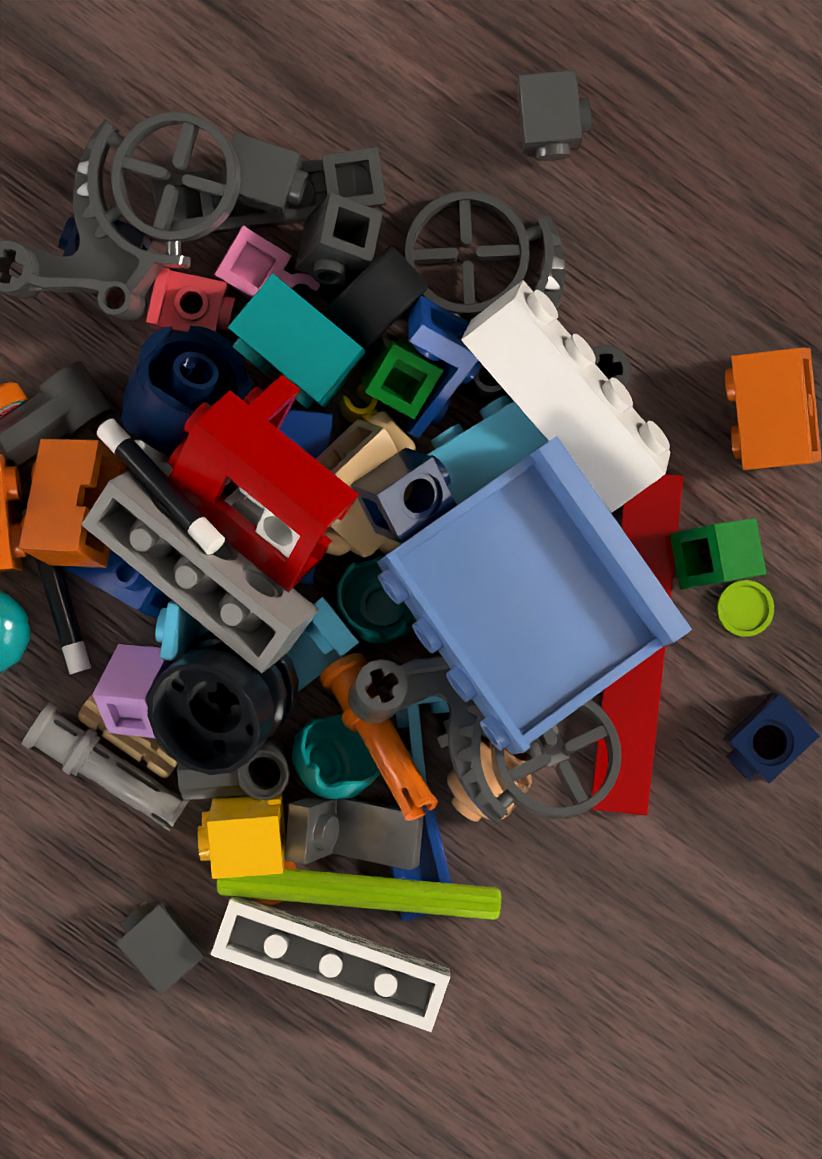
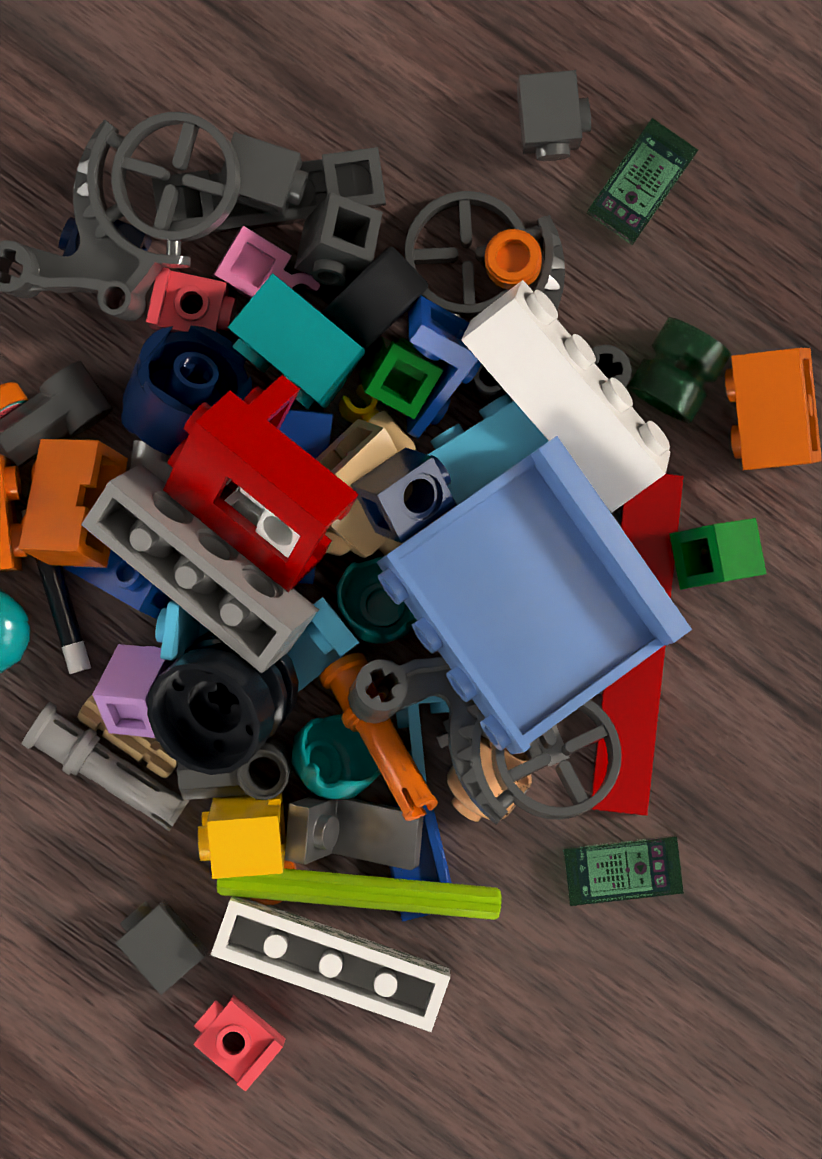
black bar [97,419,225,555] -> none
lime piece [716,580,774,637] -> none
dark blue brick [723,693,820,784] -> none
none -> coral brick [194,995,286,1092]
none -> orange tile [484,229,542,290]
none -> clear green tile [563,835,684,906]
none -> clear green tile [586,118,698,245]
none -> clear green wheel [627,317,731,424]

